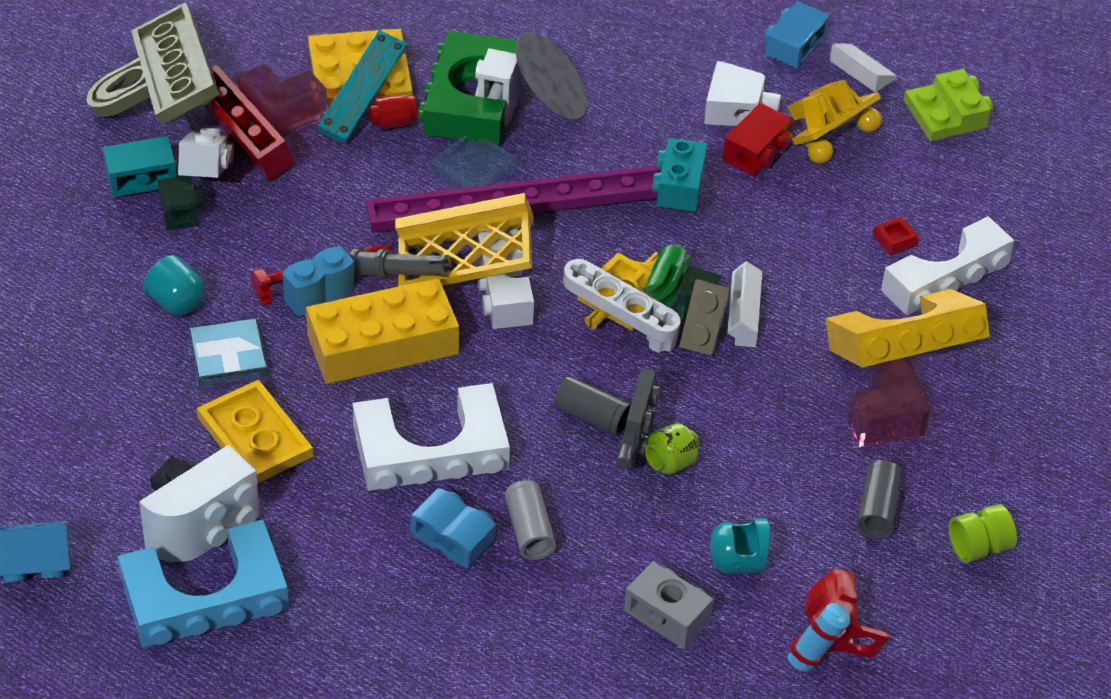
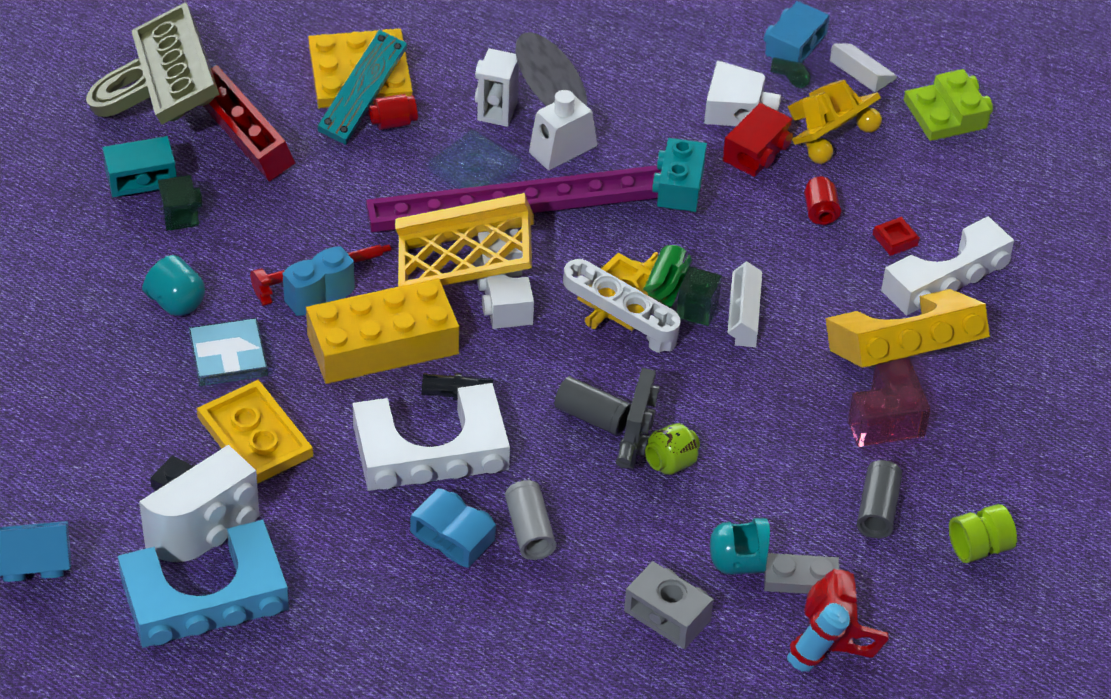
white brick [178,128,234,178] -> none
clear pink brick [238,64,327,137] -> none
dark grey pin [350,248,451,279] -> none
green arch [418,31,520,145] -> none
dark tan plate [679,279,730,356] -> none
none -> black pin [421,373,493,401]
none -> white torso [529,90,597,171]
none -> light grey plate [764,553,839,594]
none -> arm [770,57,810,88]
none -> red brick [804,176,841,225]

